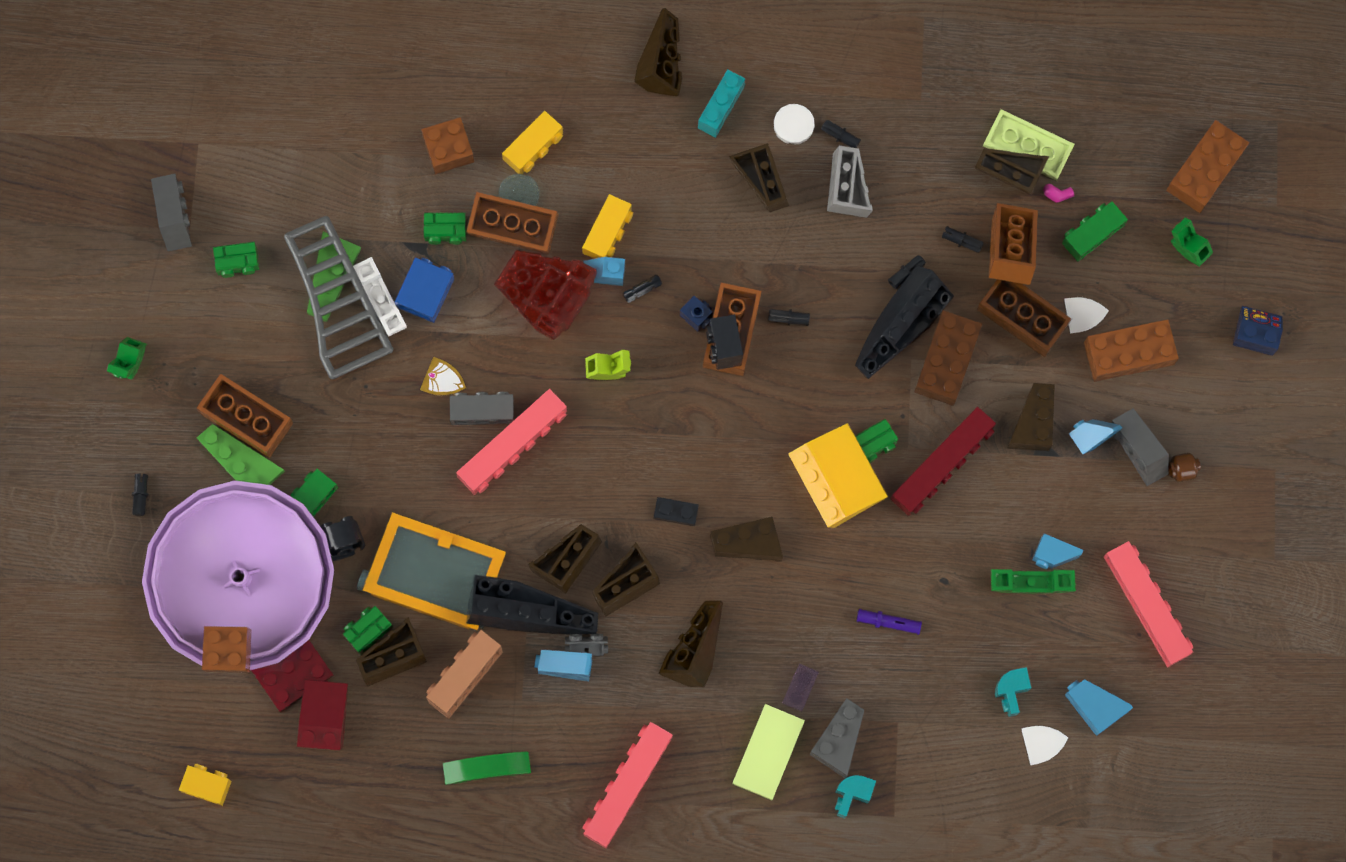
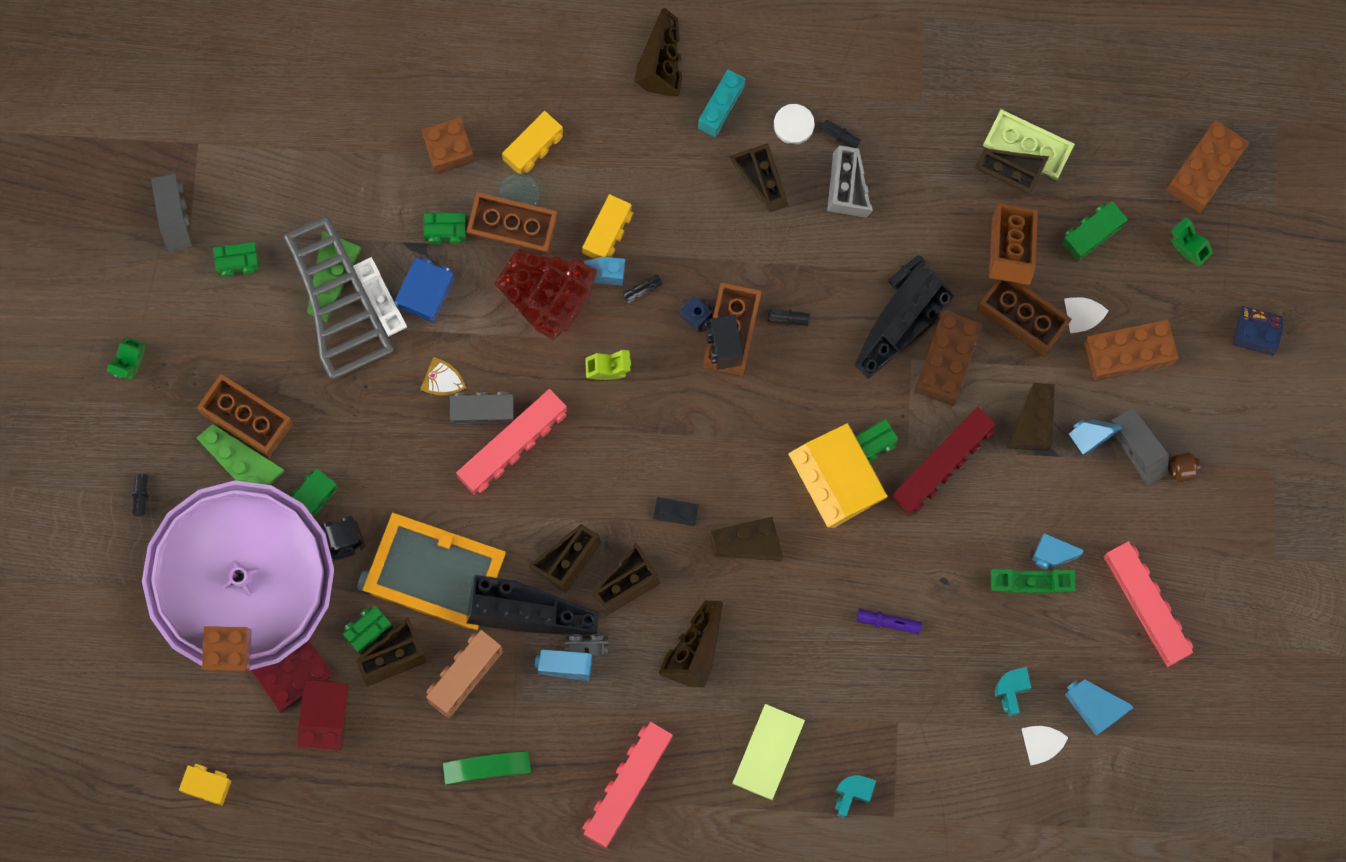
clear purple plate [782,664,819,712] -> none
dark grey wedge [810,698,864,779] -> none
black axle [942,226,983,253] -> none
dark pink arm [1043,184,1074,203] -> none

